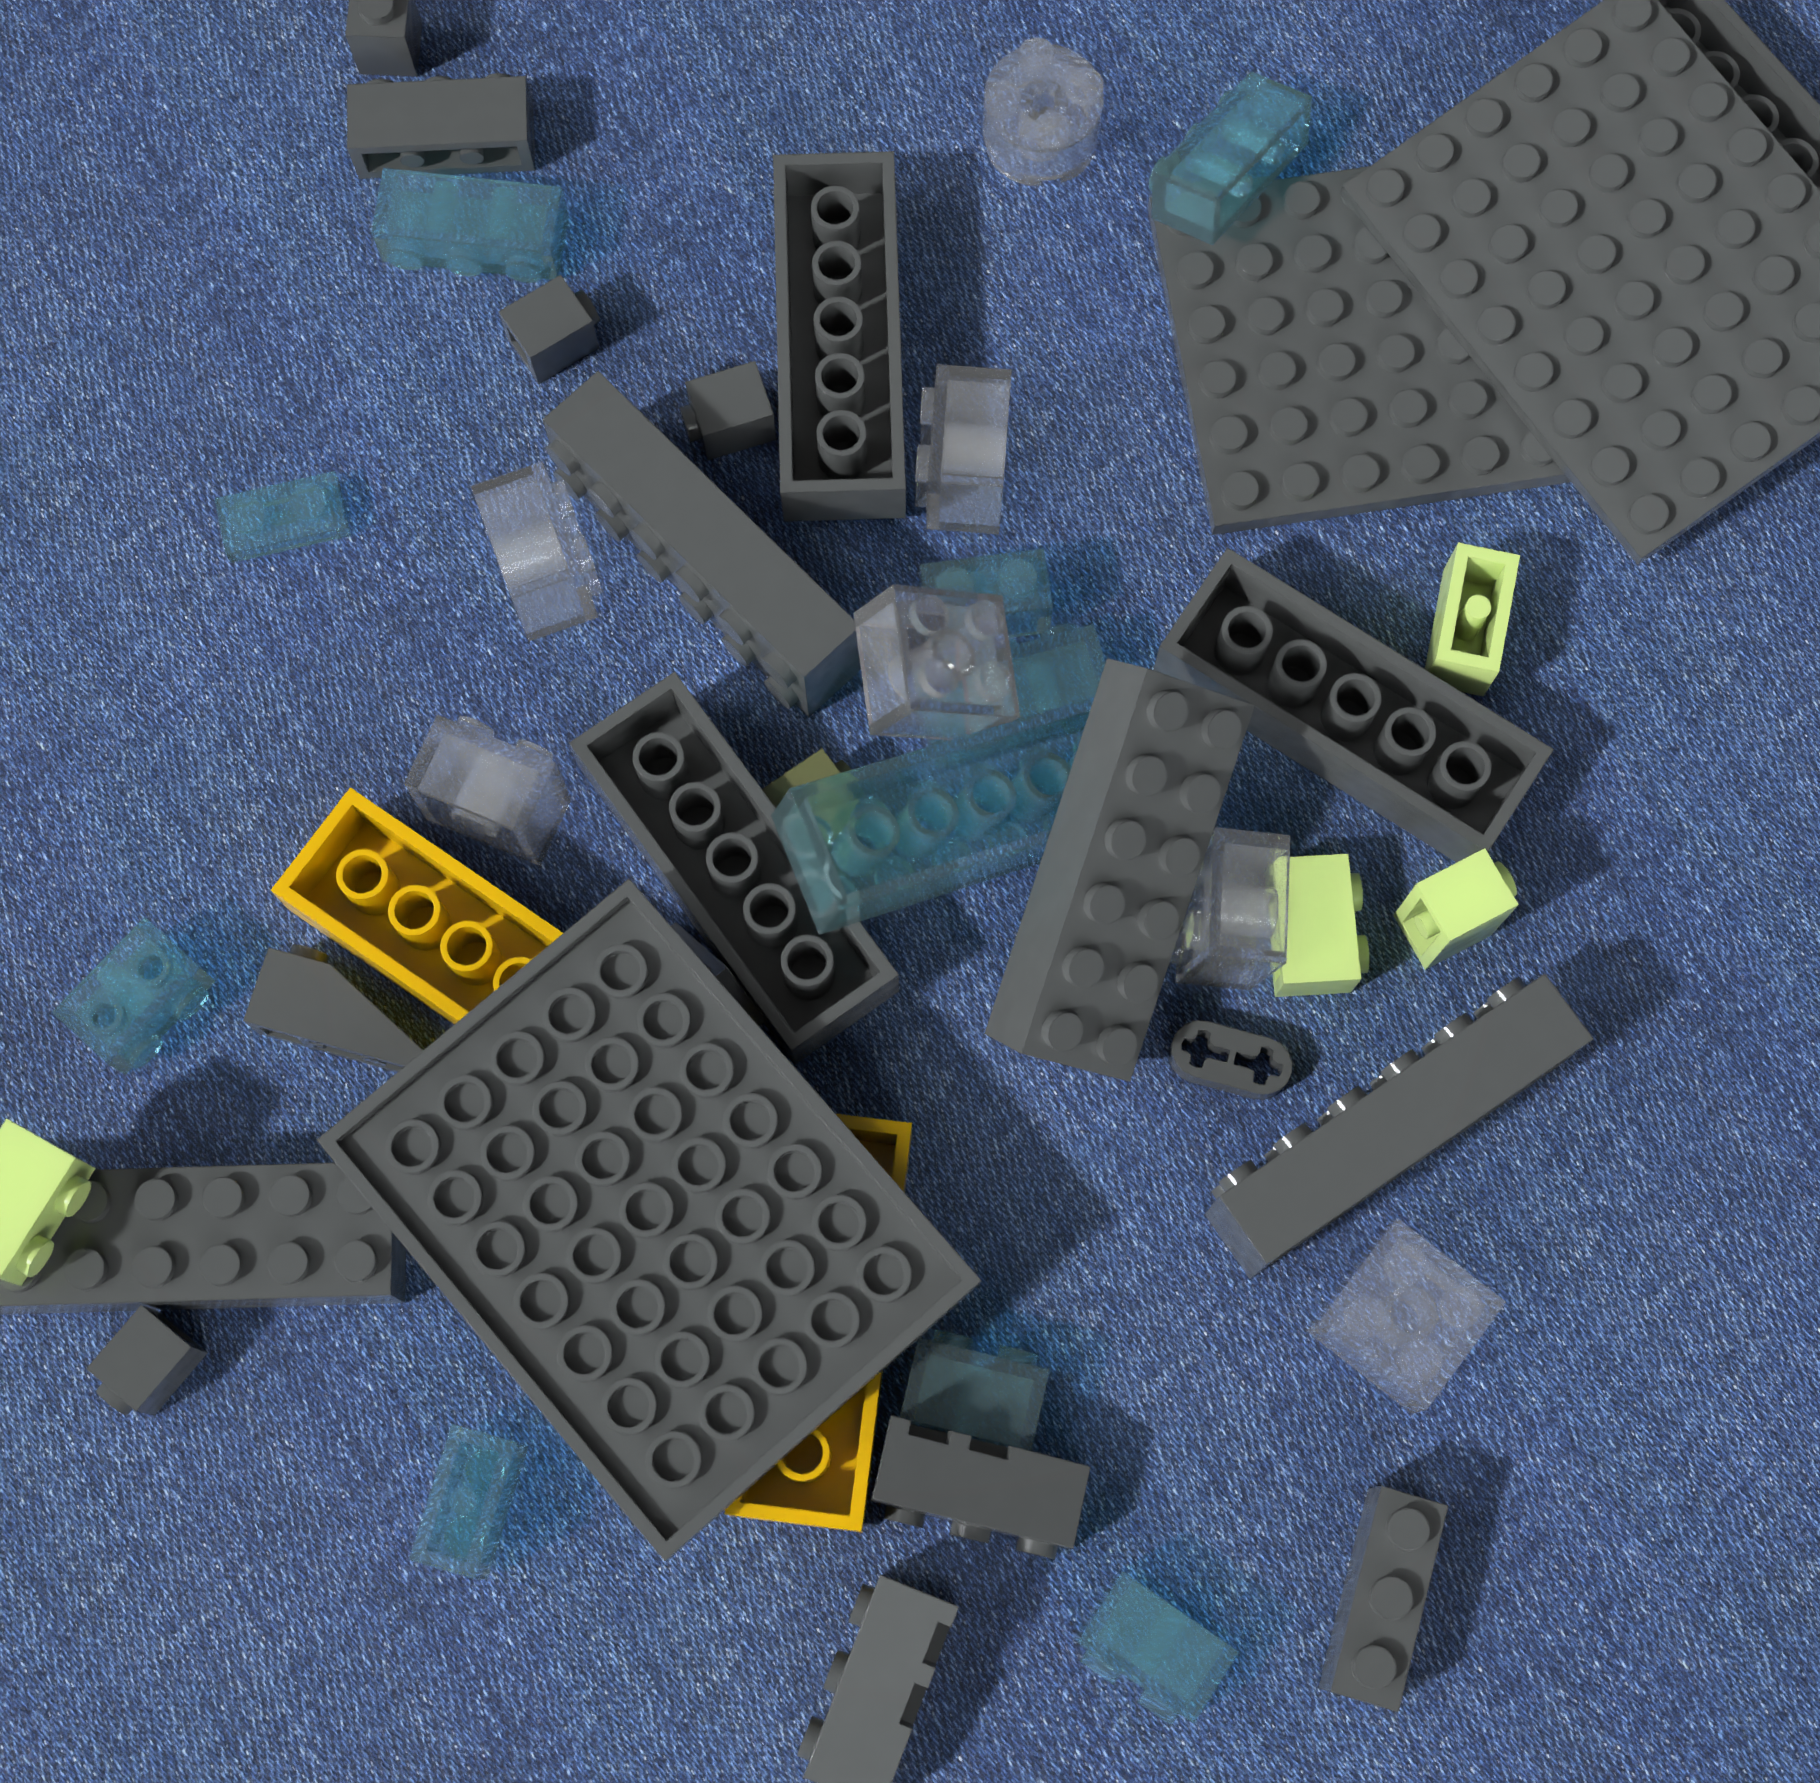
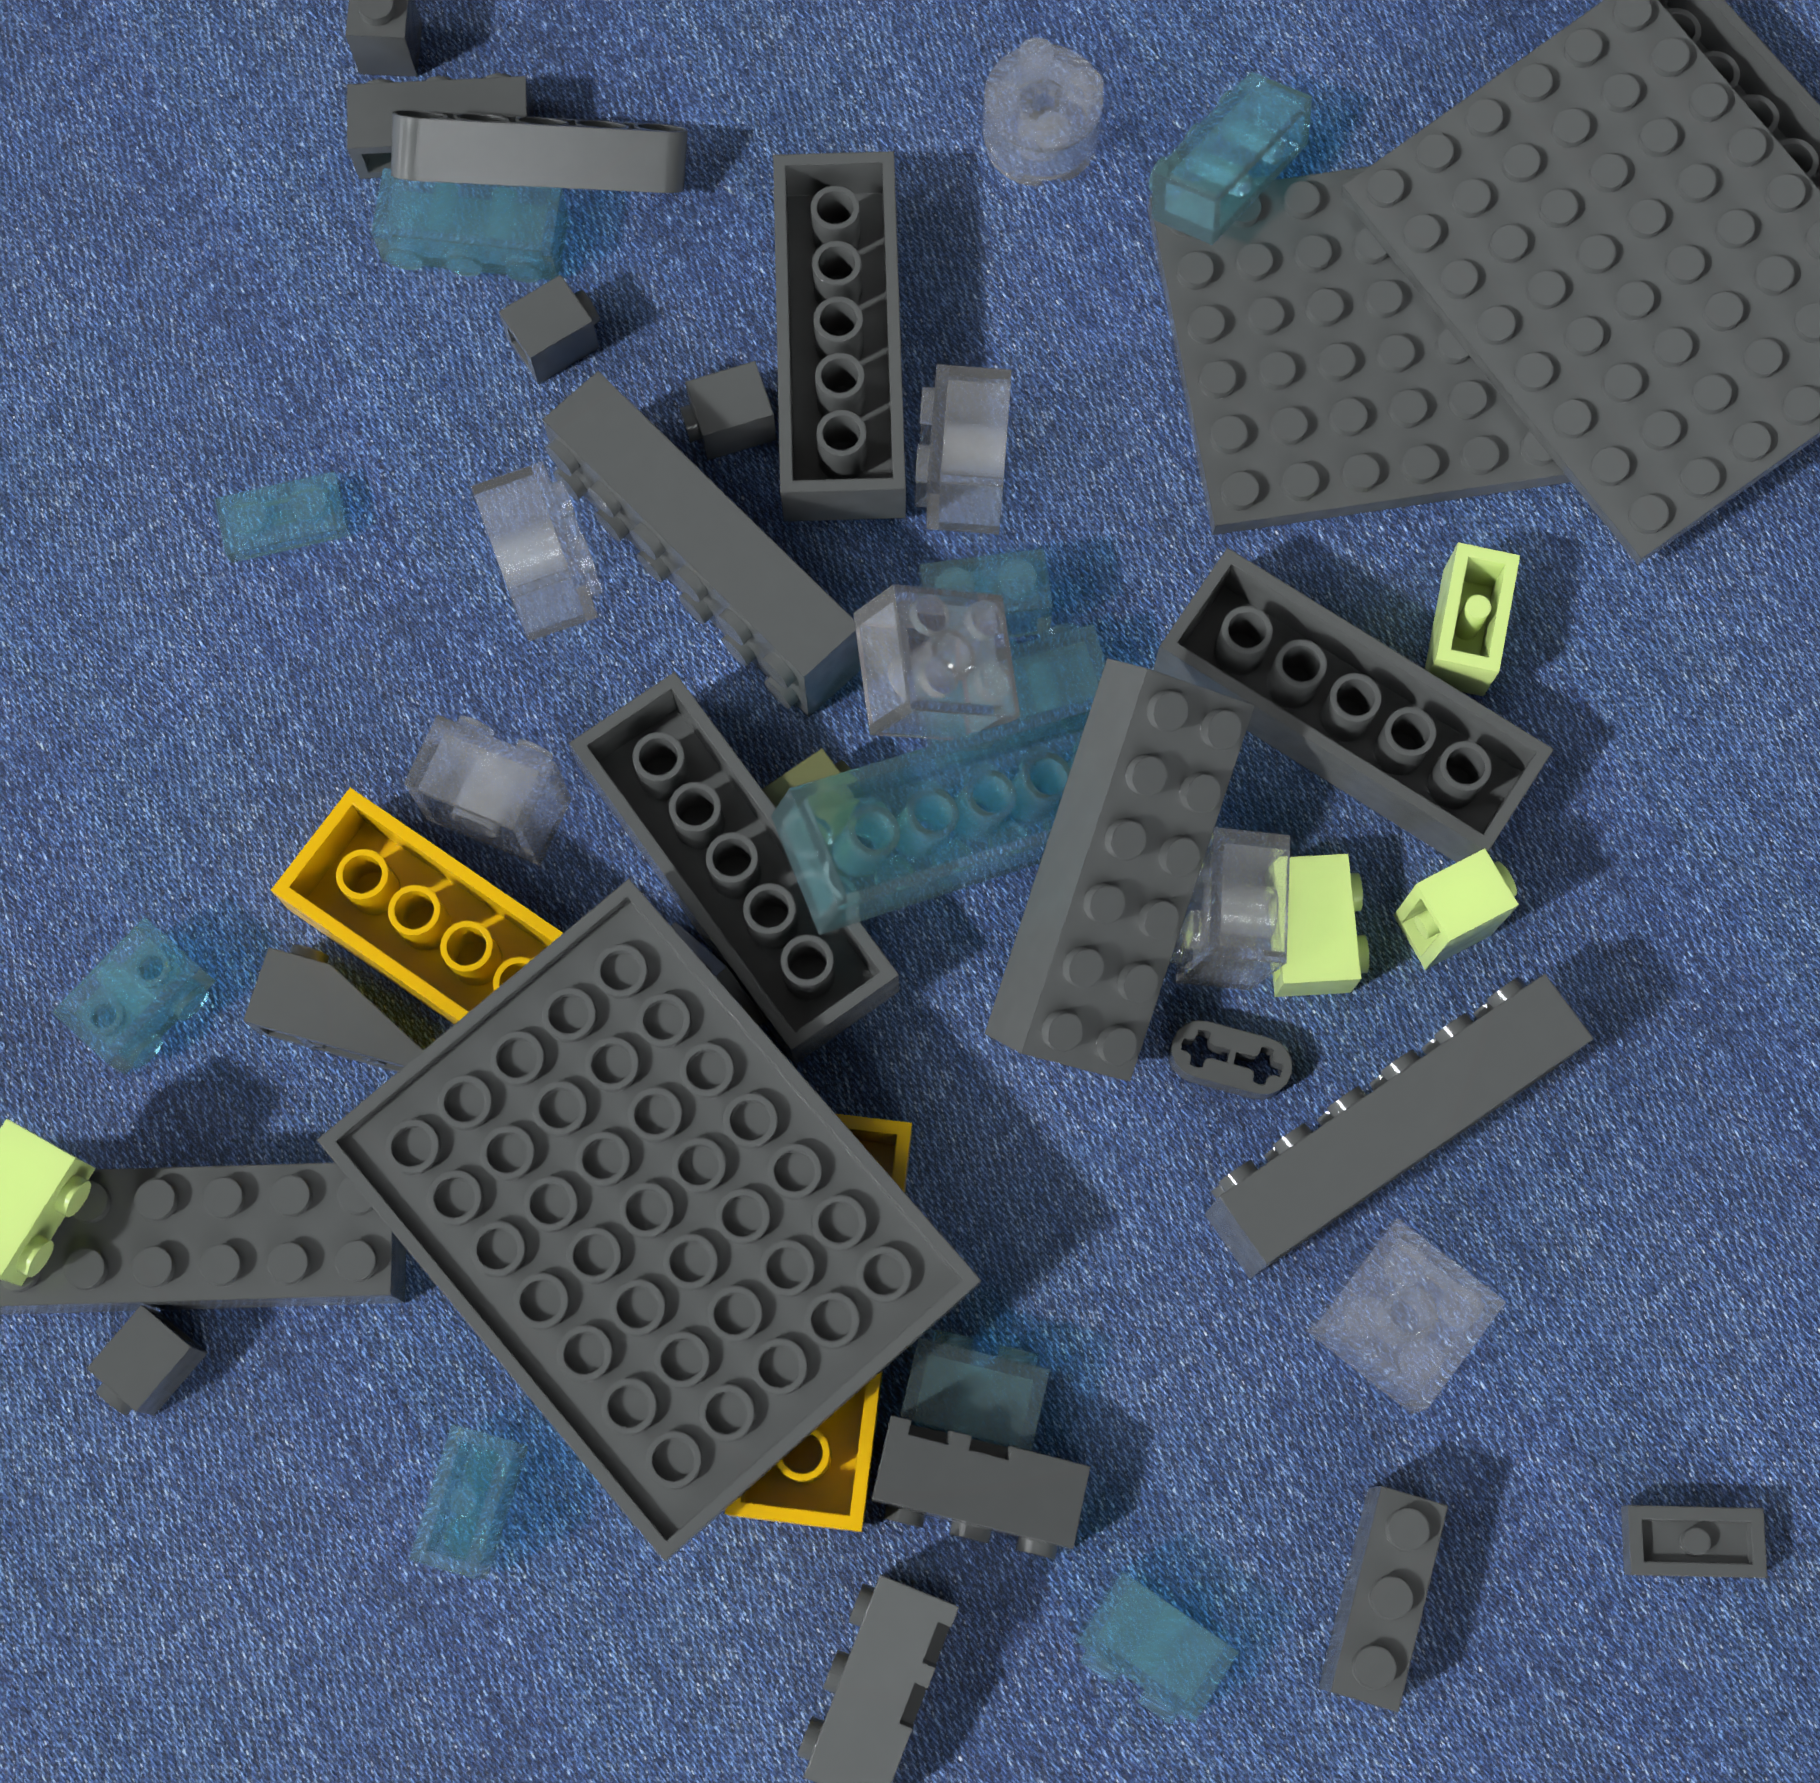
none -> beam [391,110,688,193]
none -> dark grey plate [1621,1505,1767,1578]

